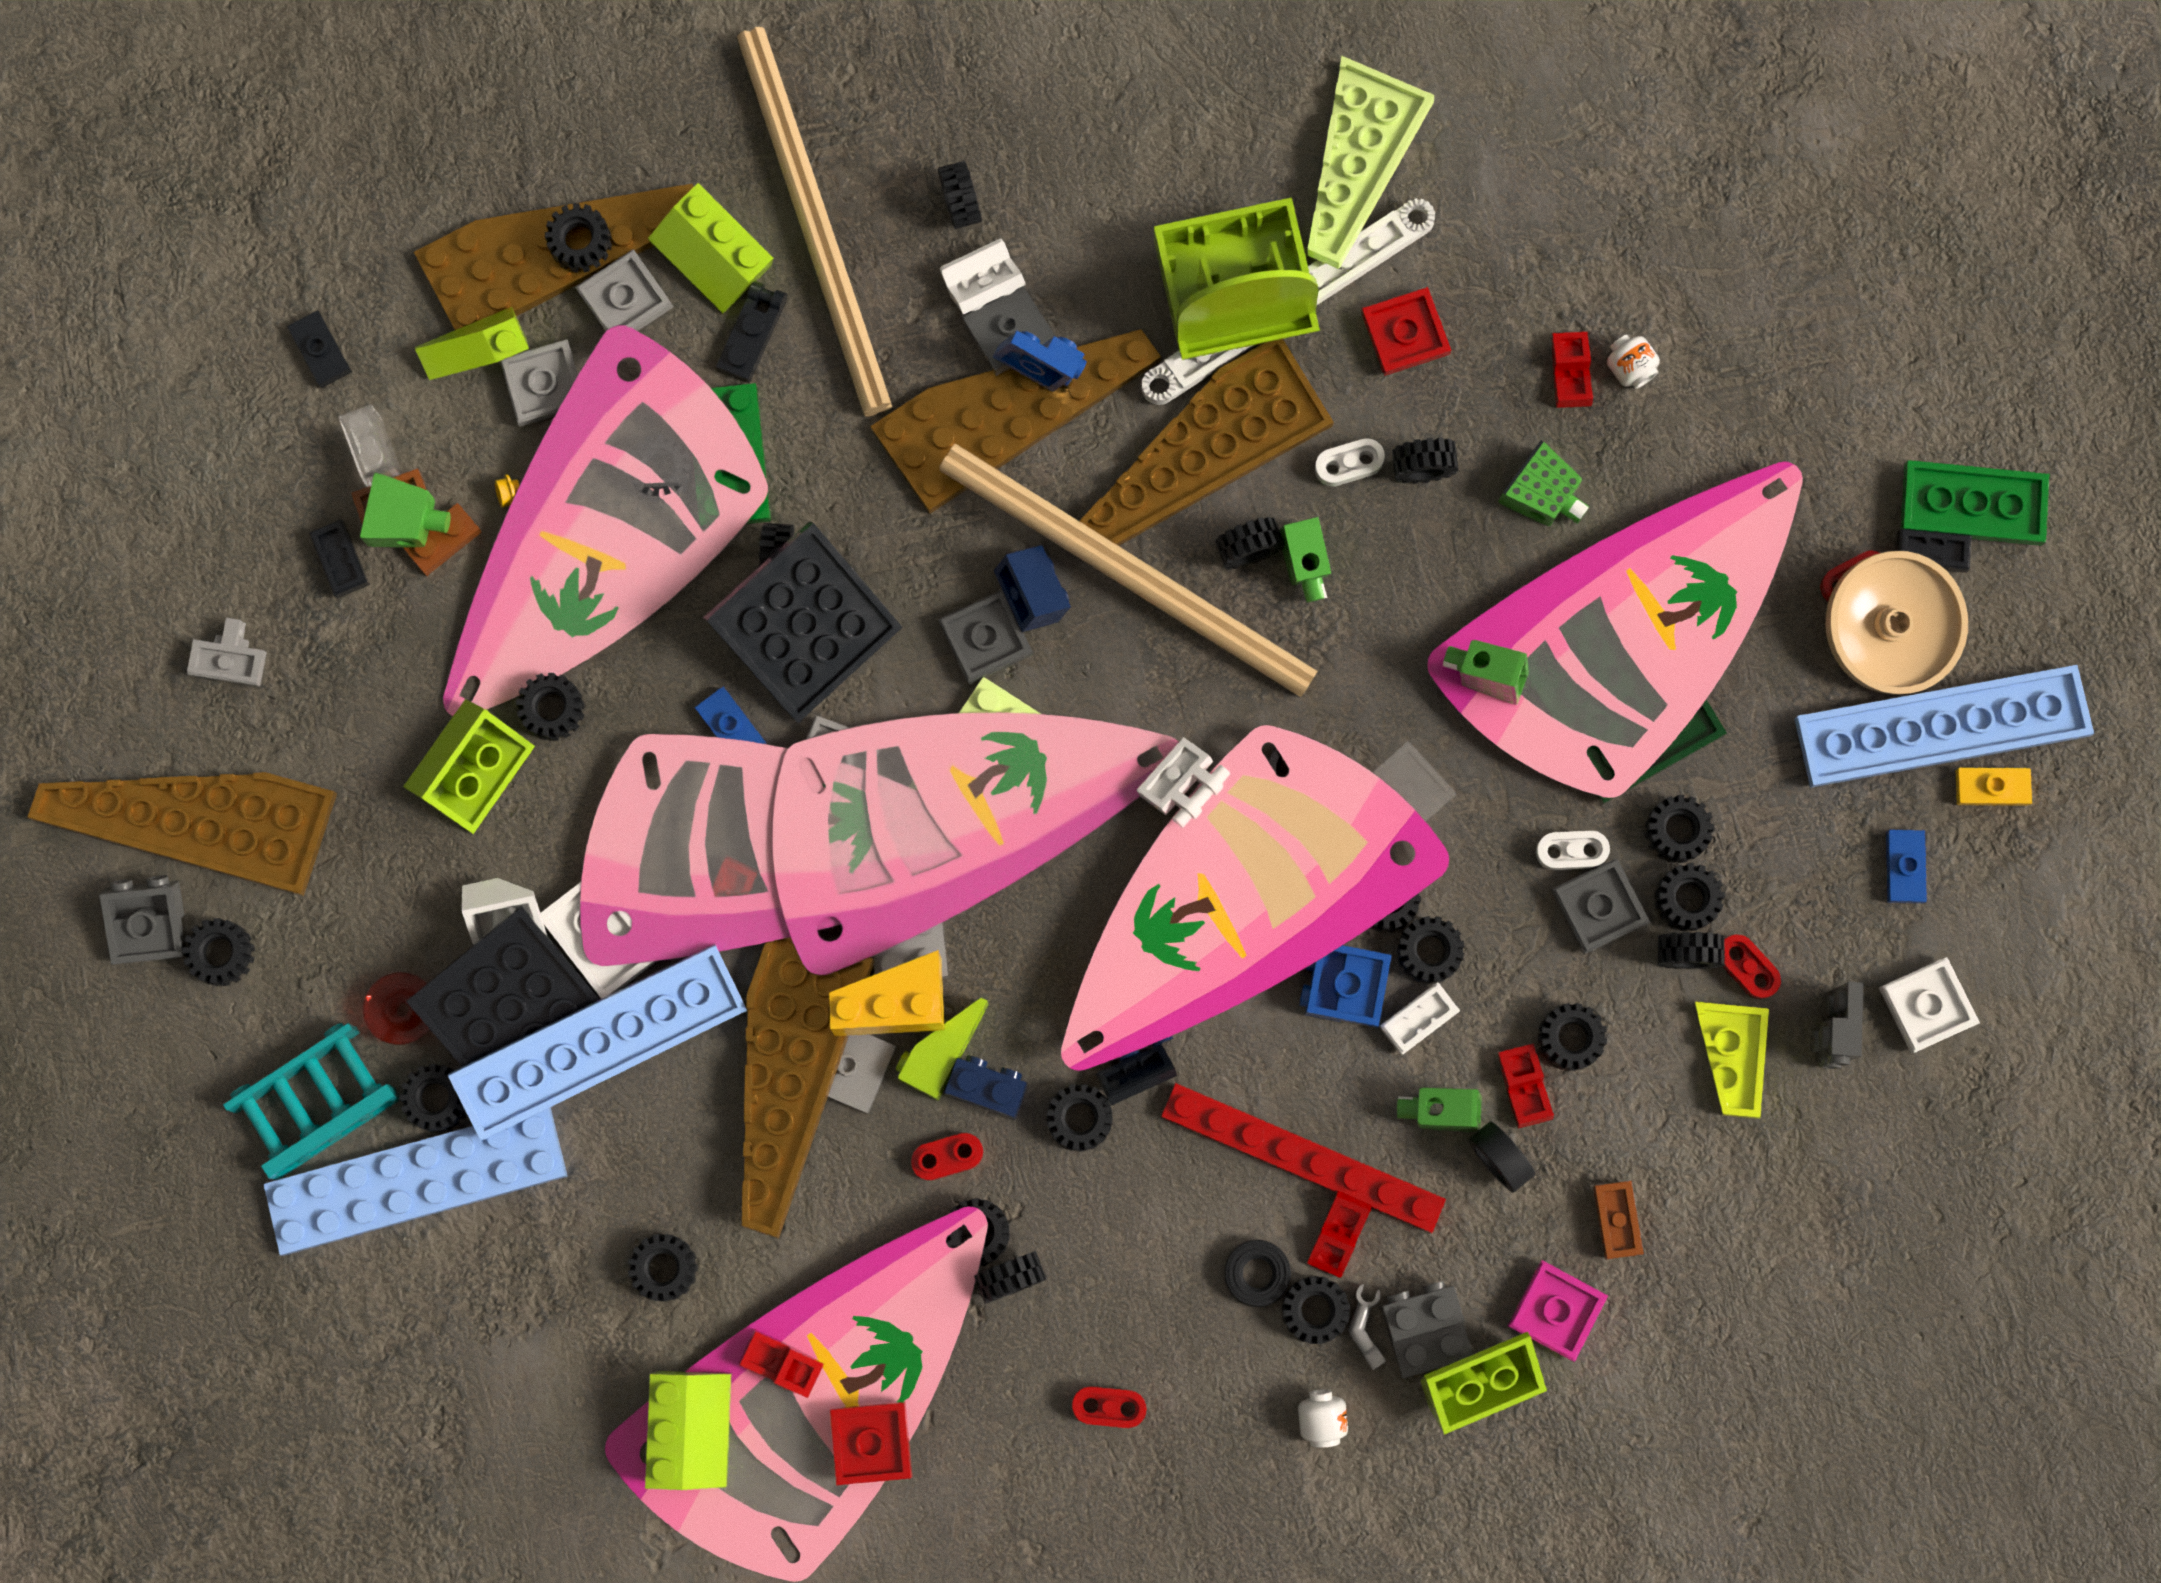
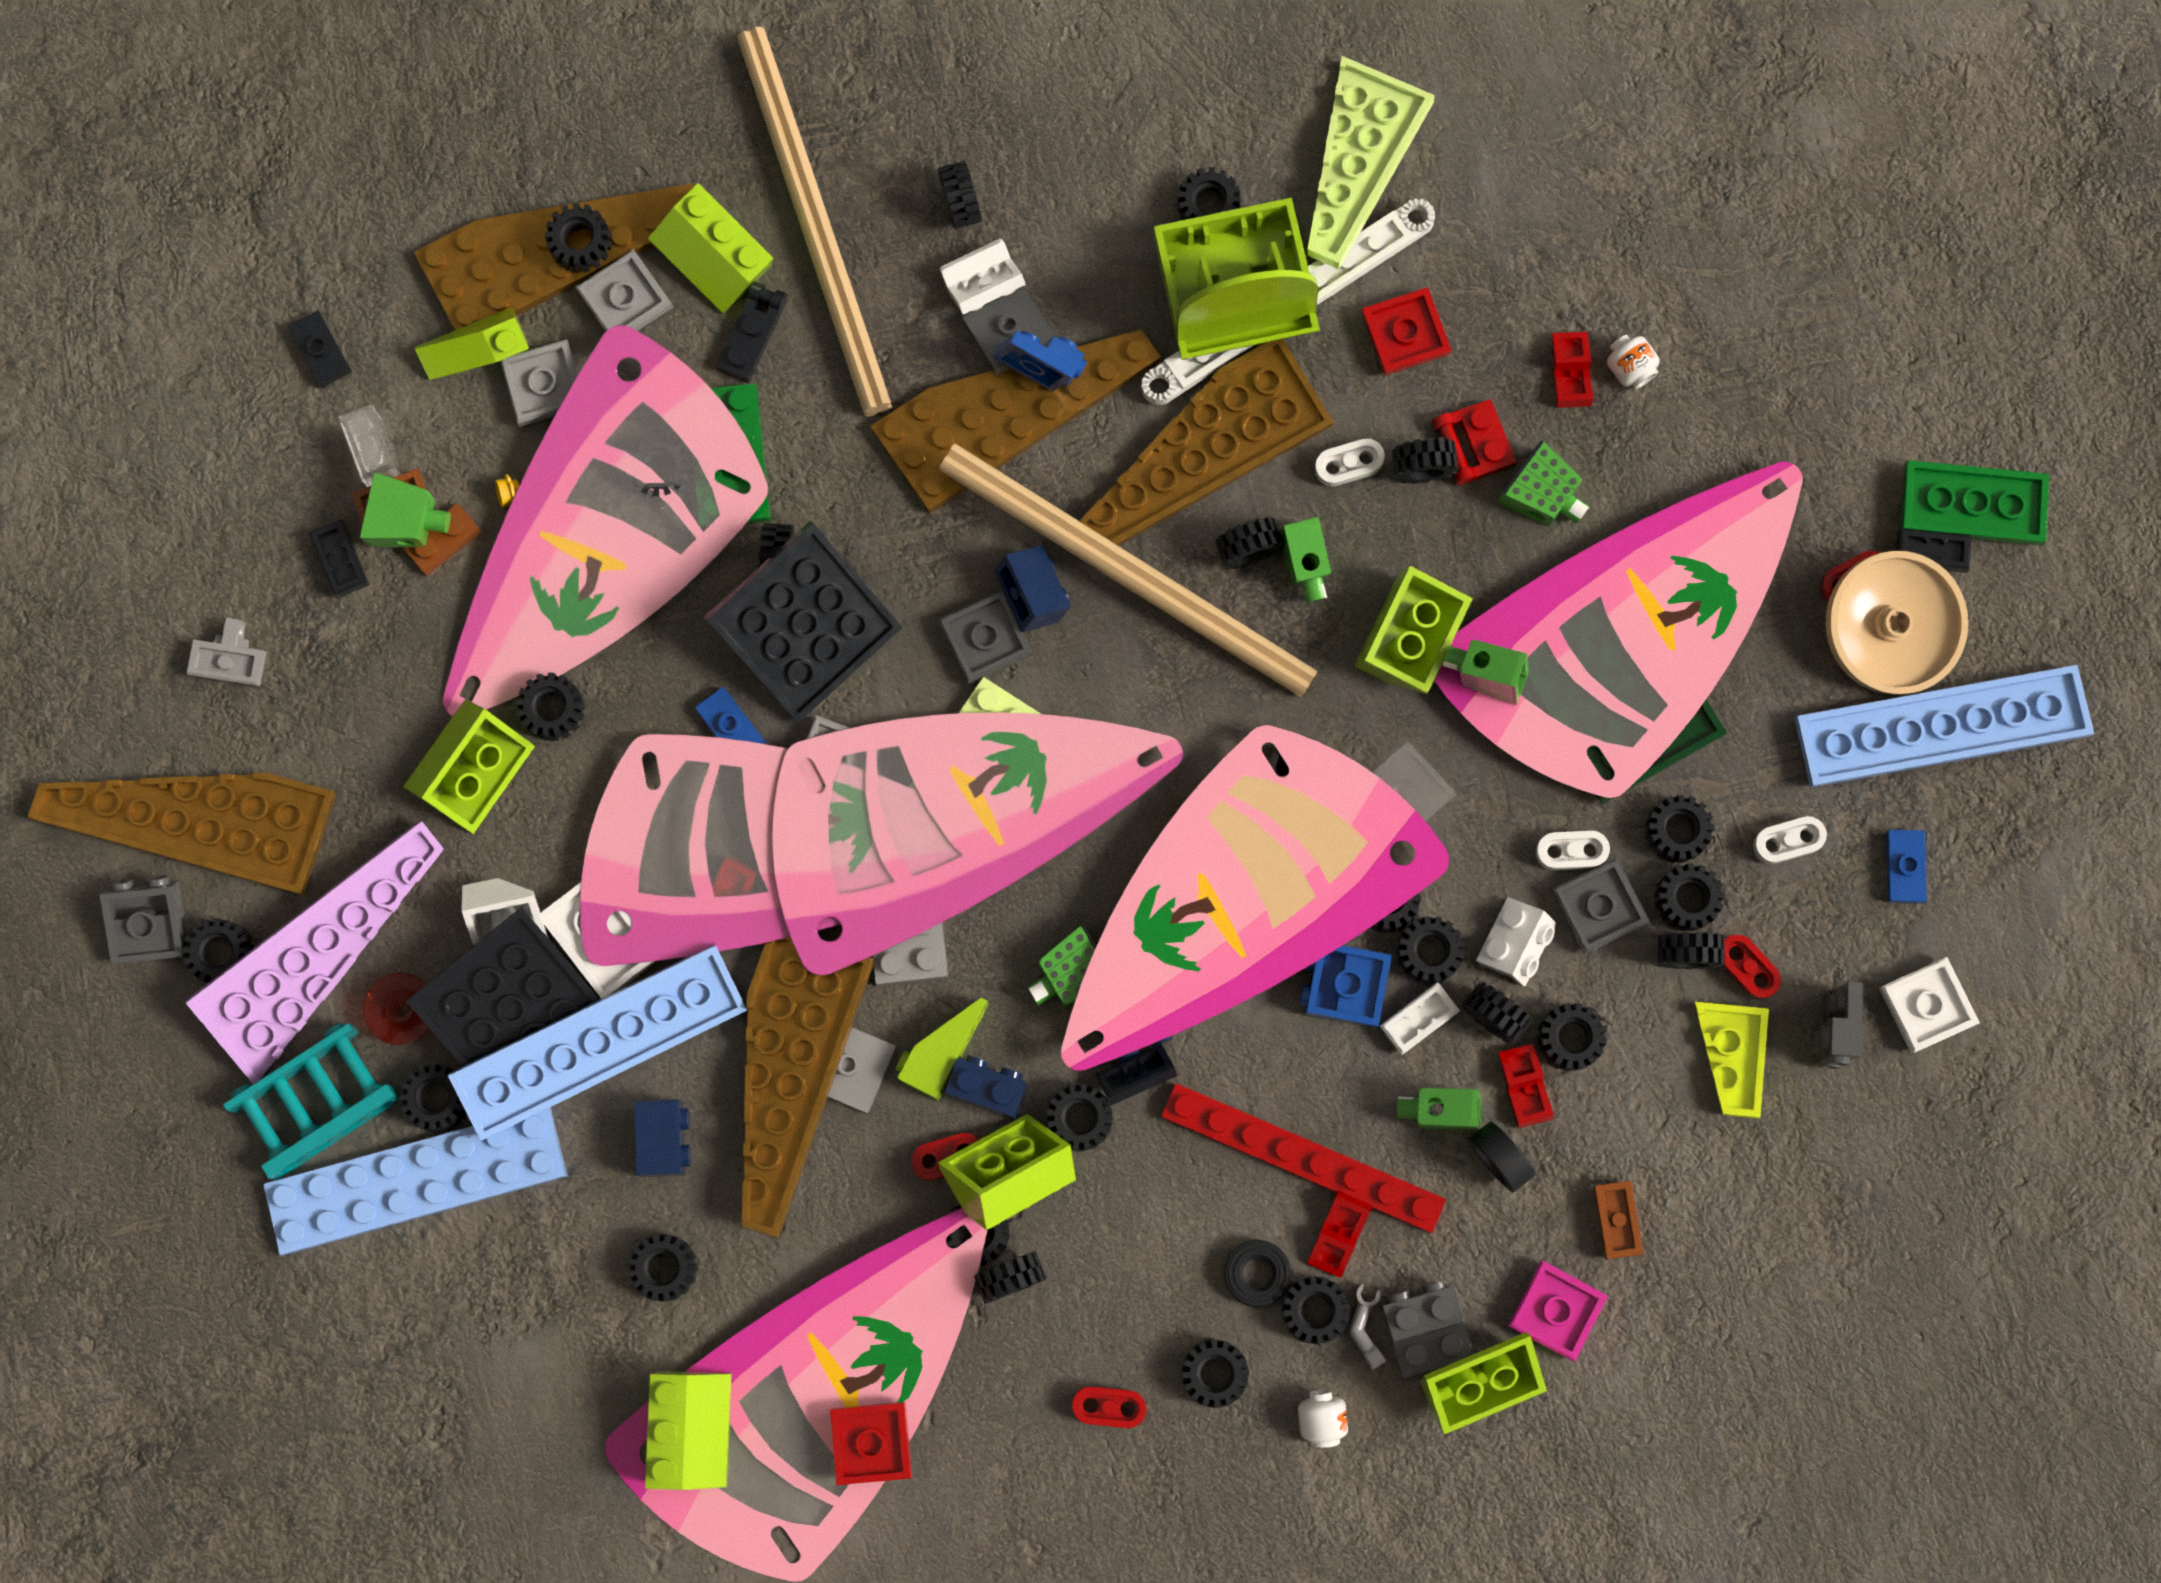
red slope [739,1329,824,1398] -> none
yellow wedge [829,950,945,1036] -> none
white plate [1136,737,1230,828] -> none
yellow plate [1955,768,2032,806] -> none
none -> lavender wing [185,820,444,1085]
none -> dark blue brick [634,1099,691,1178]
none -> lime slope [938,1114,1076,1230]
none -> bright green torso [1027,924,1097,1009]
none -> black tyre [1177,167,1241,221]
none -> black tyre [1182,1340,1249,1408]
none -> lime slope [1354,566,1473,694]
none -> red plate [1432,399,1517,485]
none -> black tyre [1462,981,1532,1045]
none -> white bracket [1476,897,1556,986]
none -> white plate [1753,816,1827,864]

